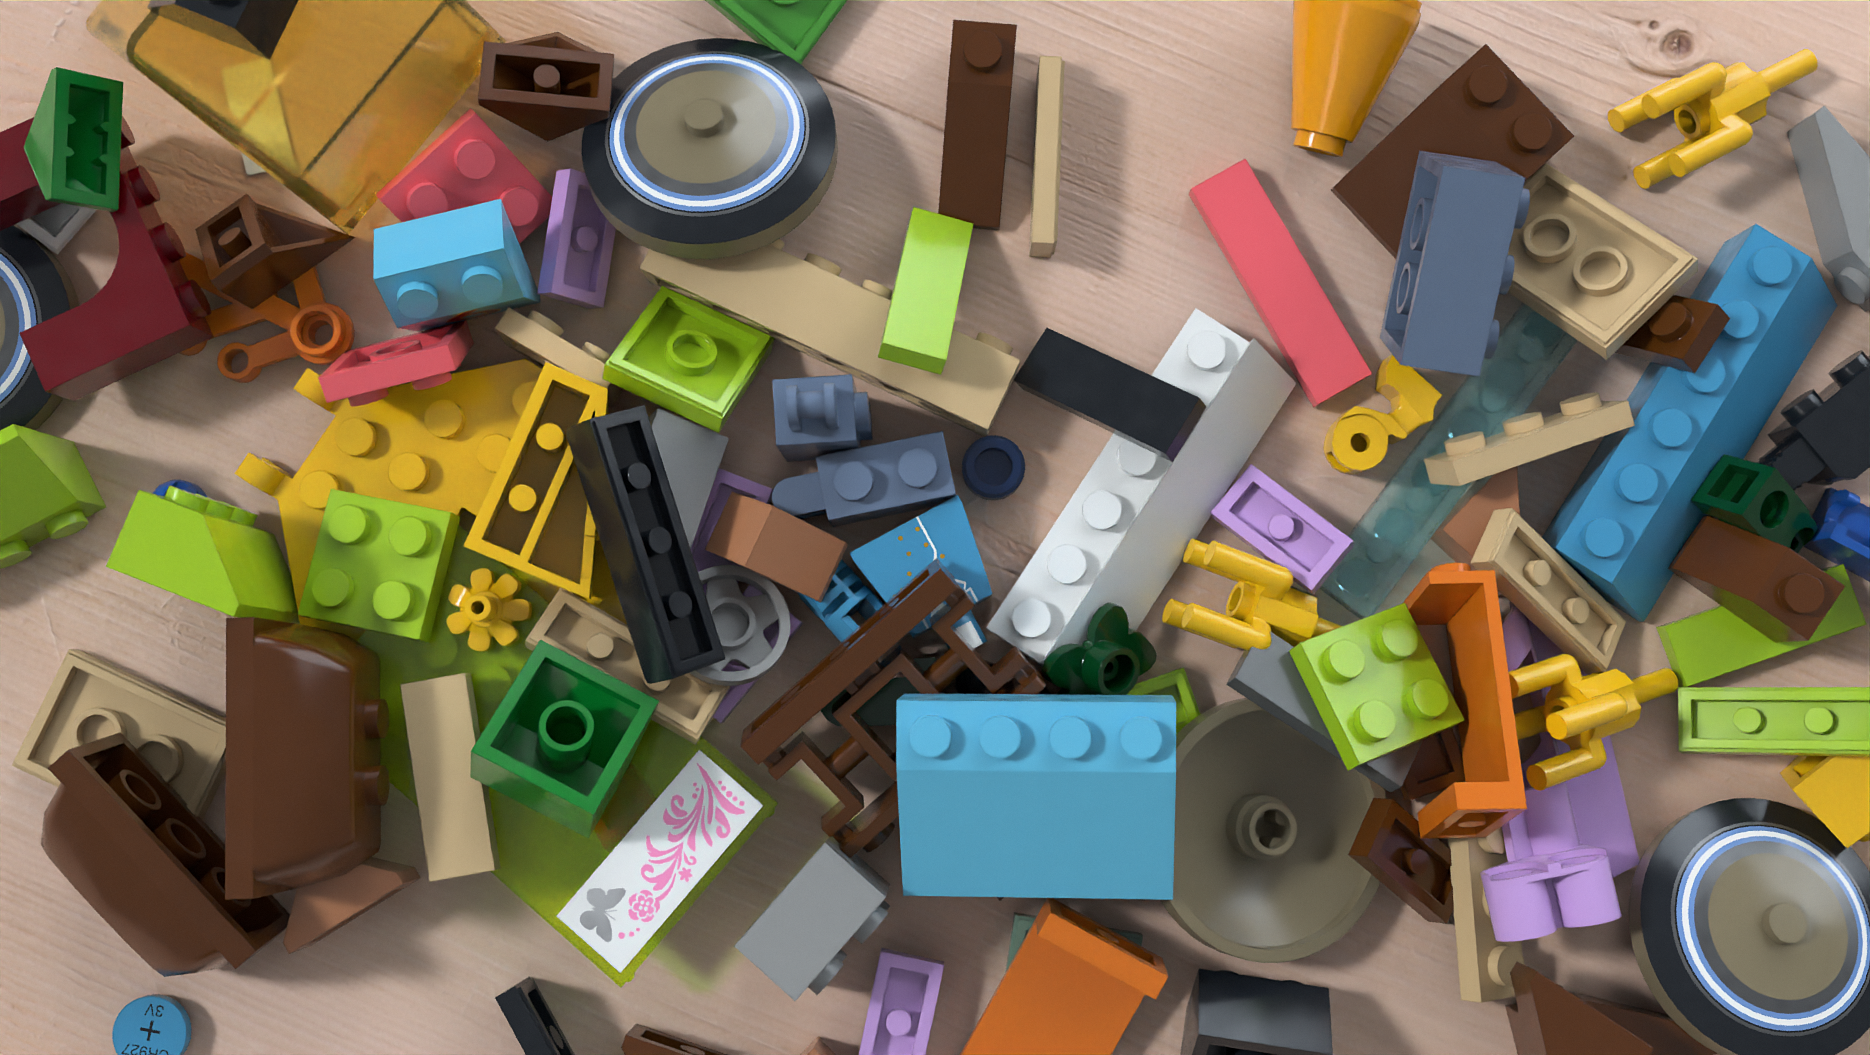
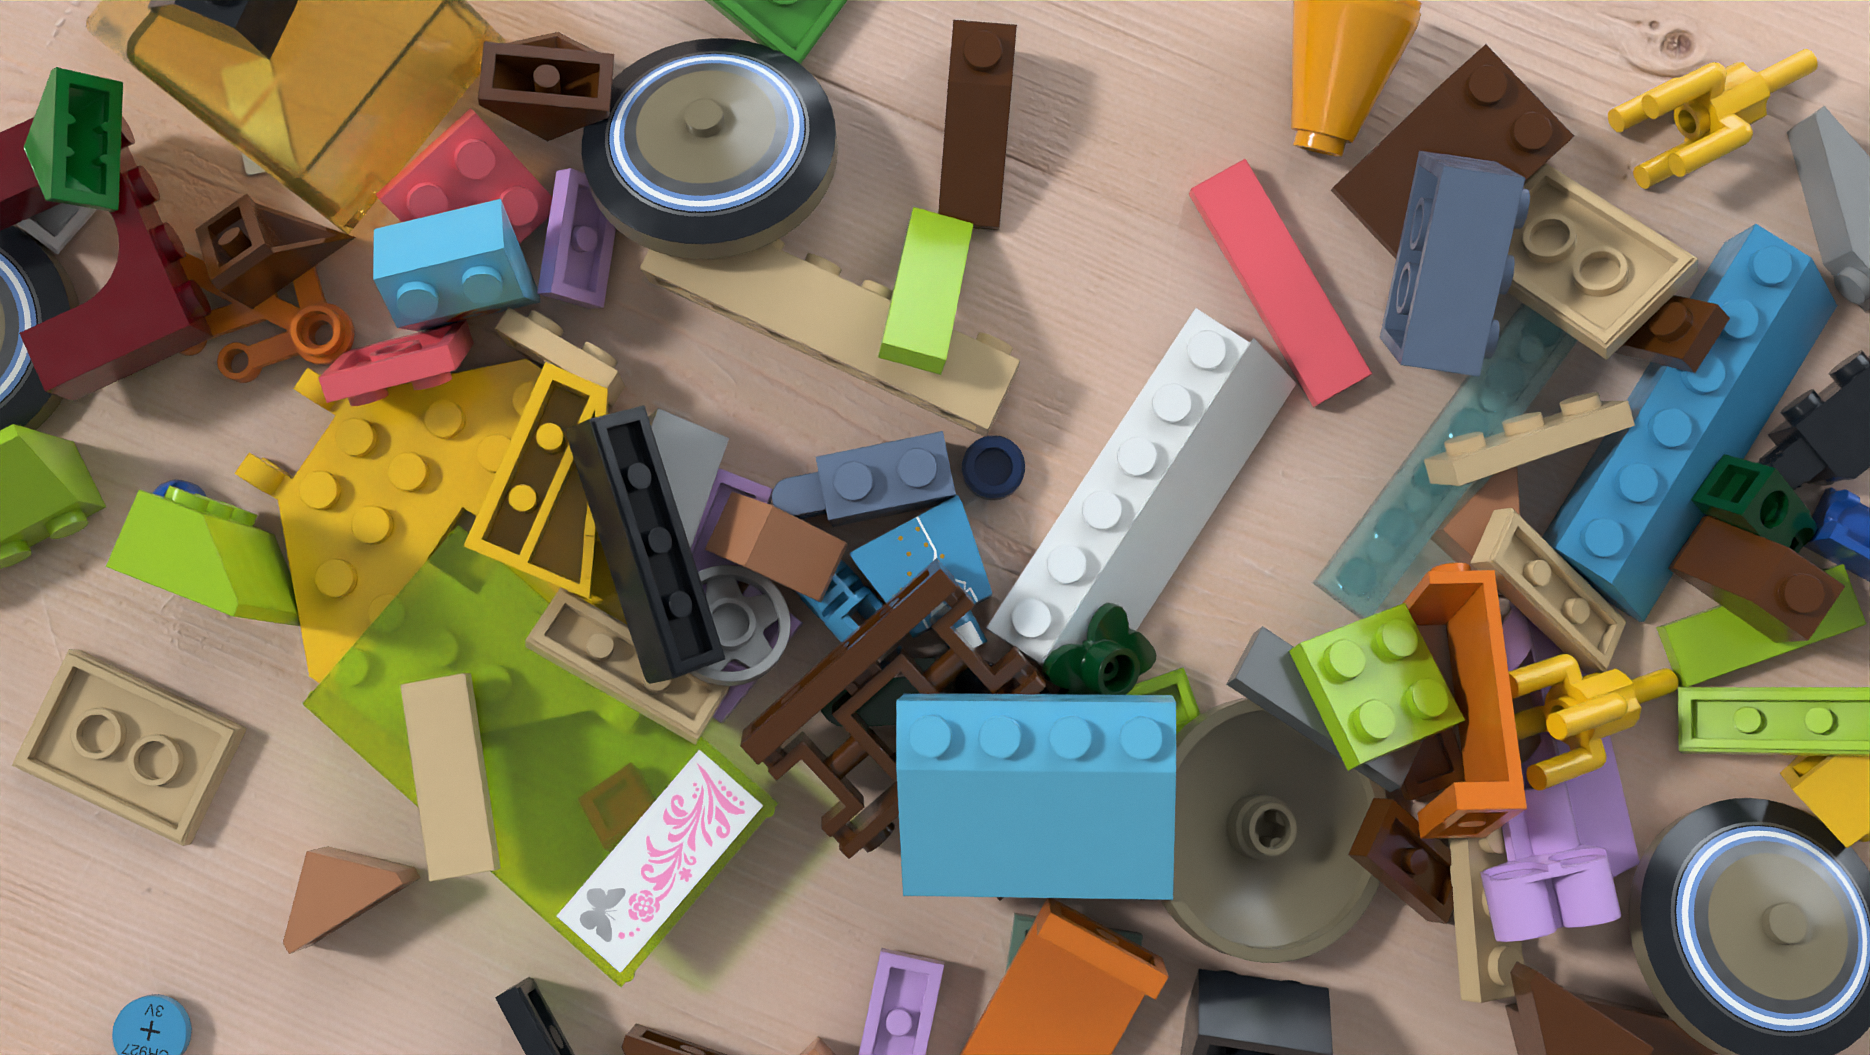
reddish brown windscreen [41,732,290,977] -> none
reddish brown windscreen [225,617,390,900] -> none
lime plate [298,489,461,643] -> none
yellow plant [446,568,532,652] -> none
green slope [470,640,659,838] -> none
lime tile [602,286,775,433] -> none
light grey brick [734,836,890,1001] -> none
sand blue brick [772,374,873,462] -> none
black tile [1014,327,1206,462] -> none
tan tile [1029,55,1065,258] -> none
yellow plant [1162,539,1342,651] -> none
lavender plate [1210,464,1354,595] -> none
yellow leg [1323,354,1442,475] -> none

